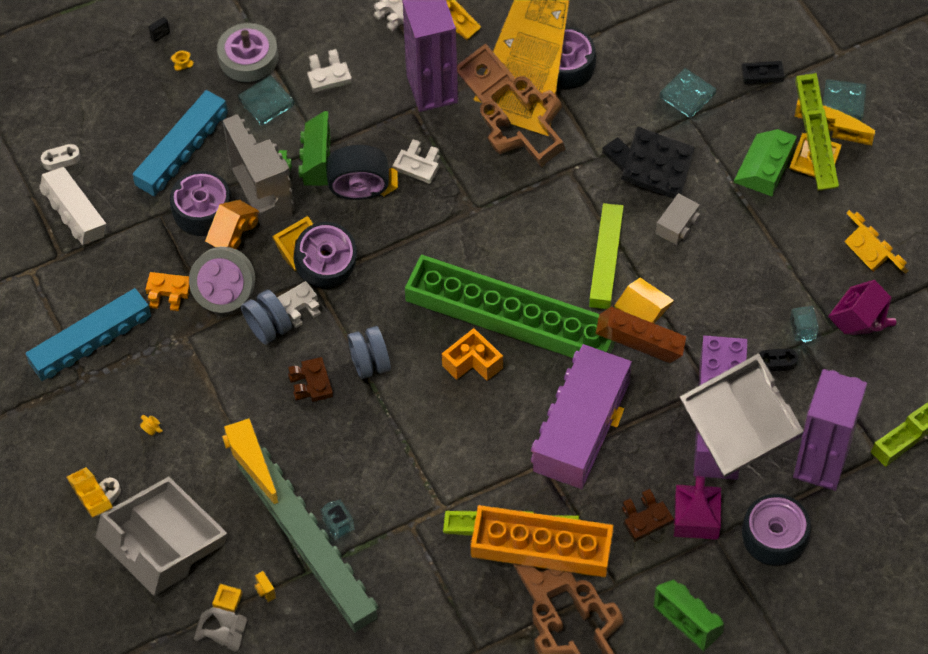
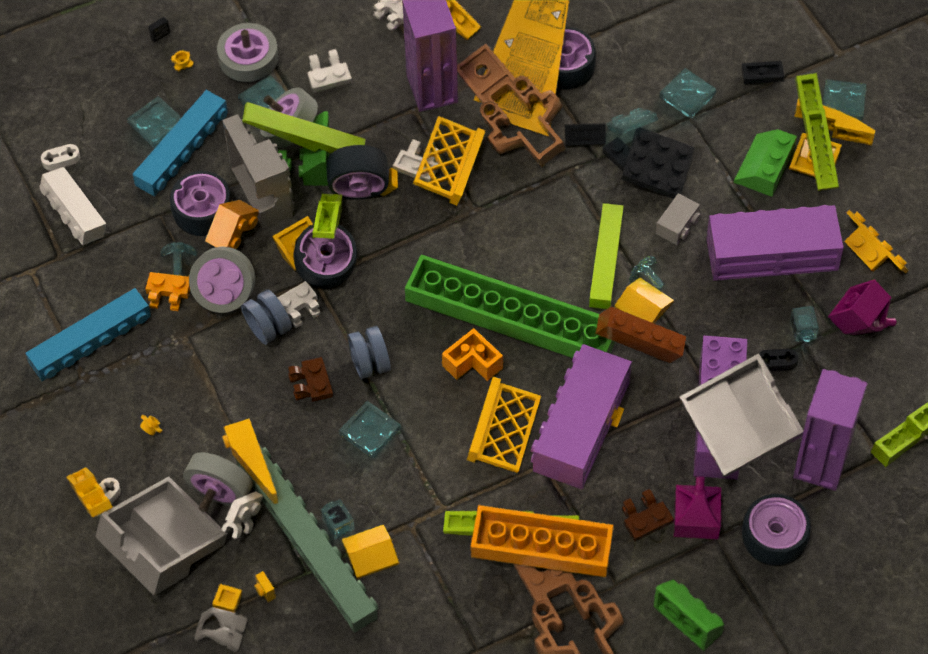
none -> clear light blue plate [127,96,181,147]
none -> clear light blue plant [160,242,197,276]
none -> light grey wheel [183,453,253,512]
none -> white plate [221,492,263,539]
none -> lime slope [242,102,365,154]
none -> light grey wheel [260,88,318,148]
none -> lime slope [312,194,343,239]
none -> clear light blue plate [339,401,401,459]
none -> yellow slope [342,525,399,579]
none -> yellow fence [413,116,485,206]
none -> yellow fence [466,377,541,473]
none -> black plate [564,123,606,146]
none -> clear light blue plate [606,108,658,134]
none -> clear light blue plant [629,256,665,290]
none -> medium lavender brick [706,205,843,281]

